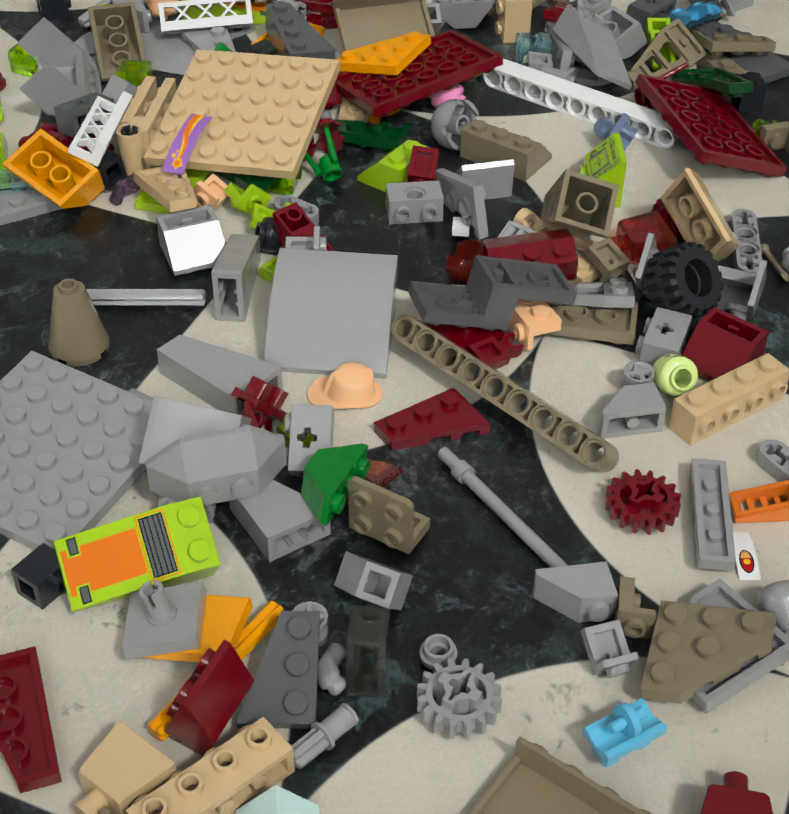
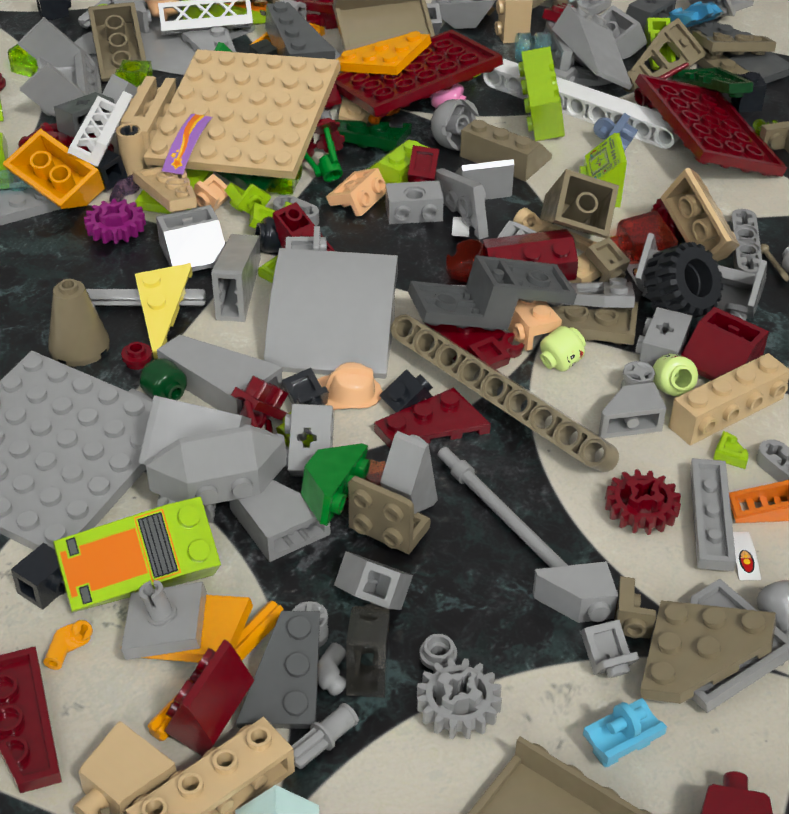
none -> light orange arm [43,620,93,670]
none -> magenta gear [84,199,146,244]
none -> dark red plate [121,342,153,370]
none -> light yellow wing [135,263,193,359]
none -> dark green head [139,358,187,400]
none -> black bracket [282,368,329,405]
none -> light nougat bracket [326,168,386,217]
none -> black bracket [379,369,433,412]
none -> light grey slope [380,431,438,514]
none -> lime wedge [518,46,565,141]
none -> yellowish green head [540,326,586,372]
none -> lime tile [713,431,748,469]

